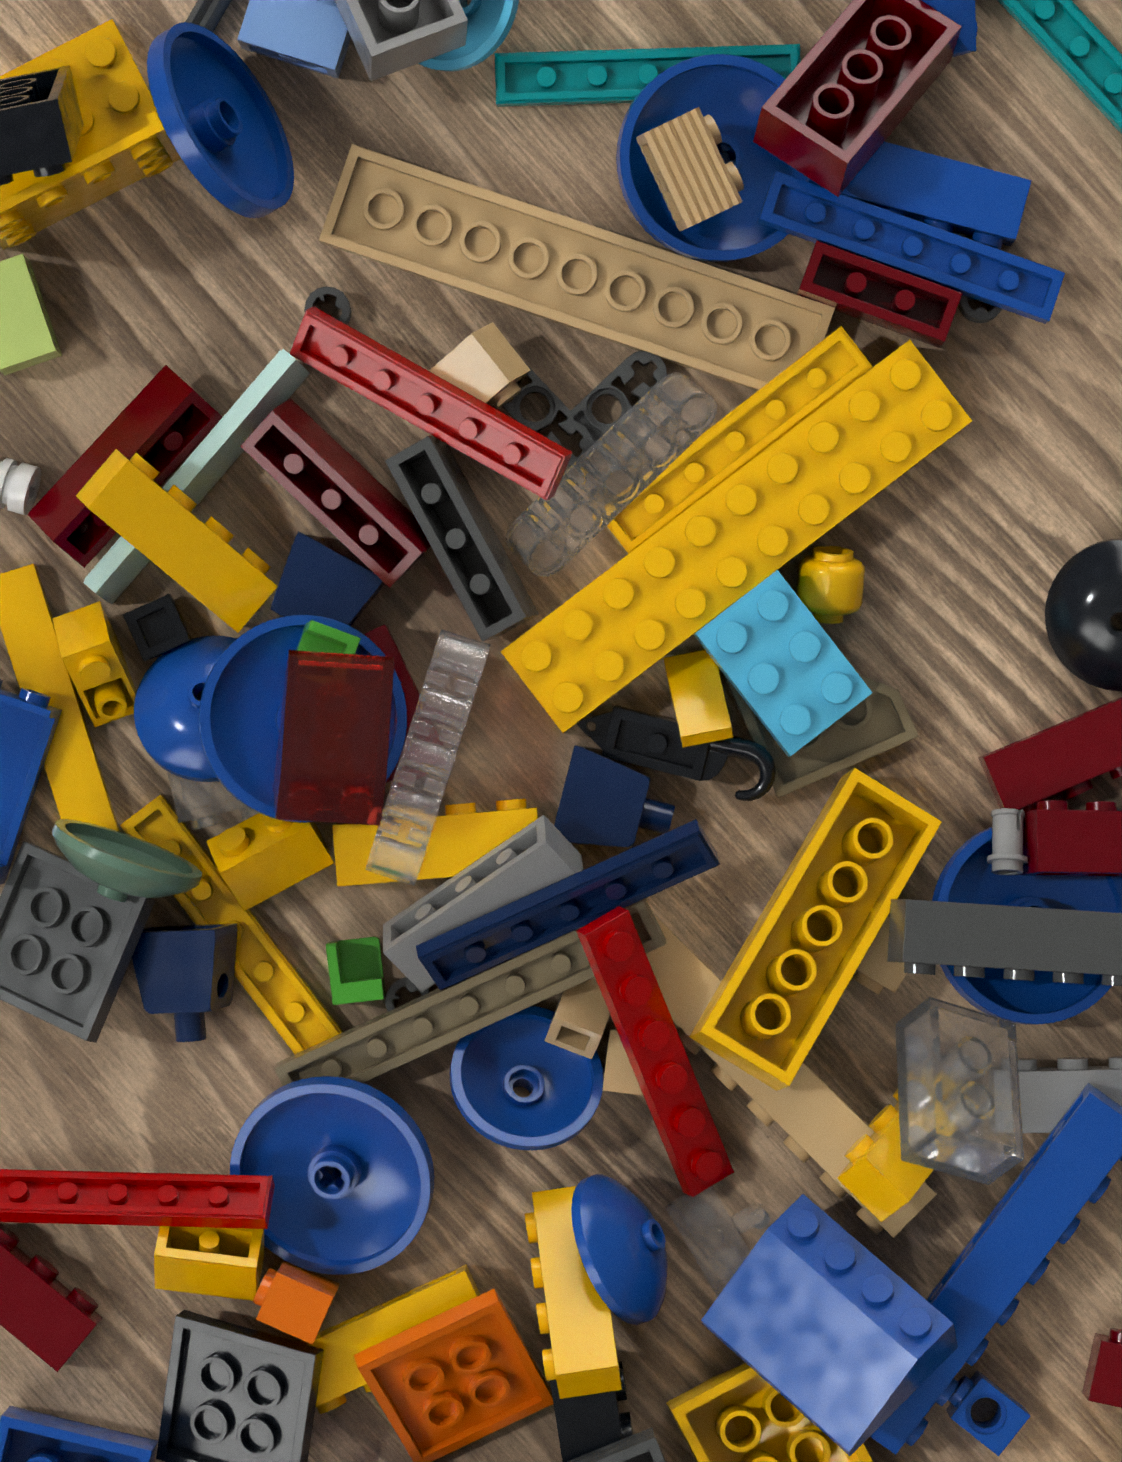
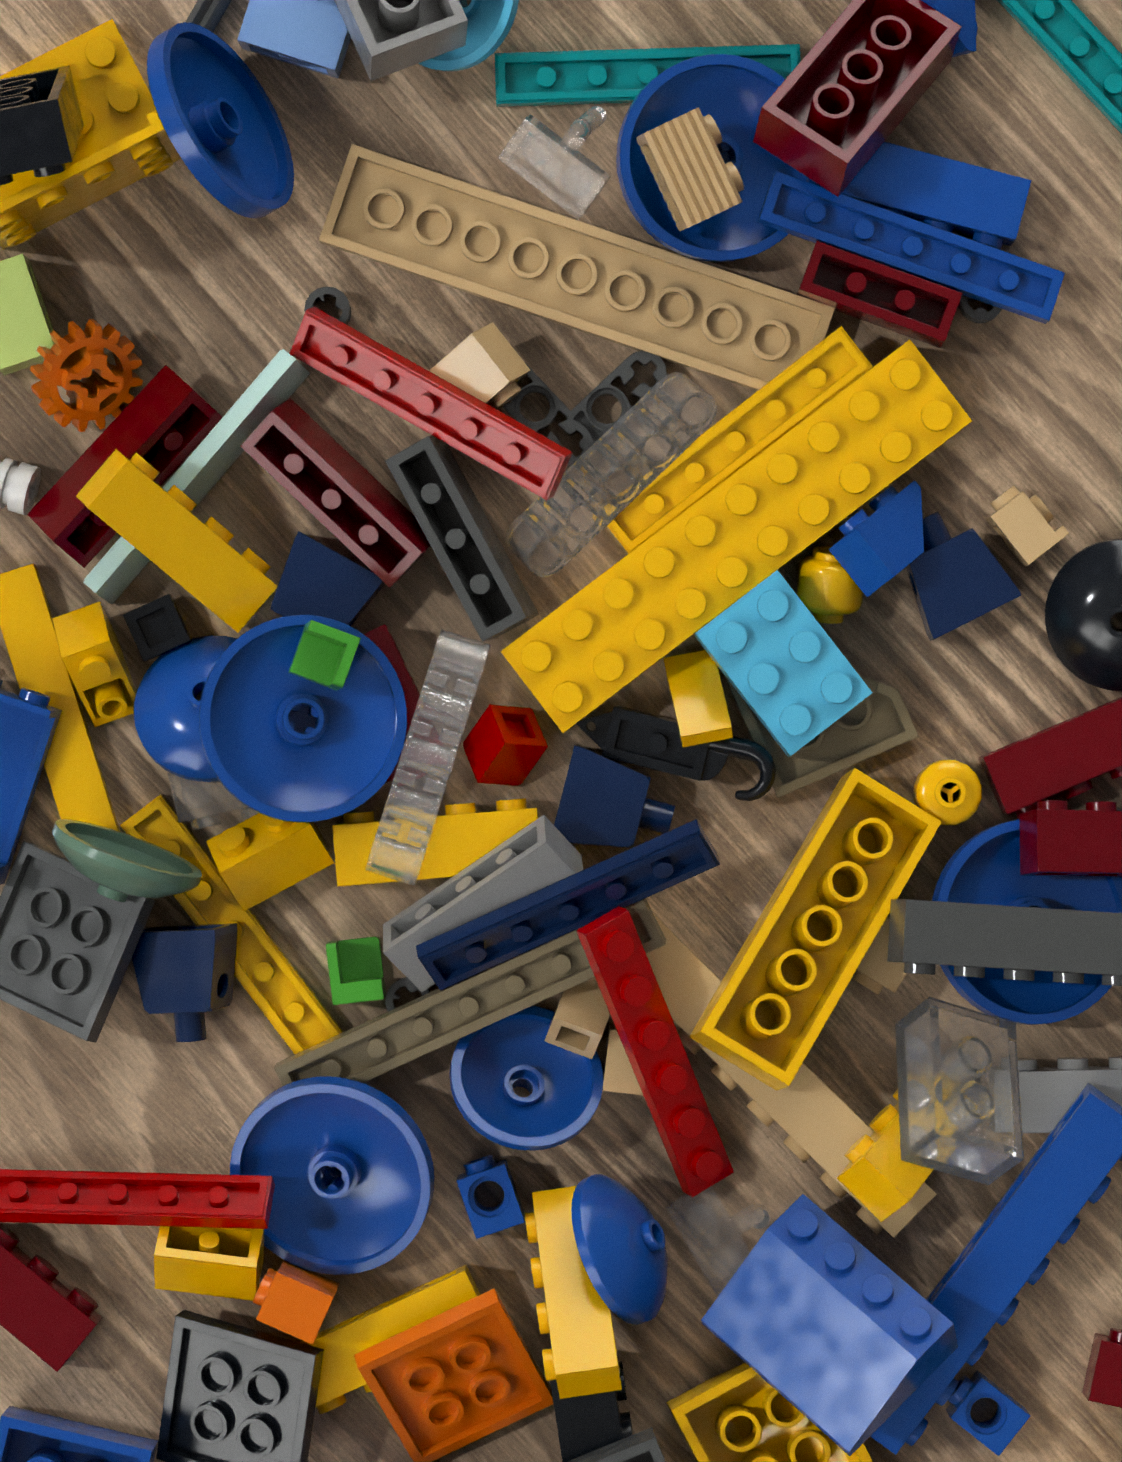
clear red slope [273,650,394,826] -> none
light grey pin [987,808,1028,875] -> none
none -> orange gear [30,319,143,432]
none -> blue brick [456,1155,525,1239]
none -> red panel [463,704,548,786]
none -> clear plate [498,106,611,220]
none -> blue slope [828,480,924,597]
none -> dark blue torso [906,511,1021,641]
none -> yellow head [913,760,982,825]
none -> tan brick [986,485,1069,567]

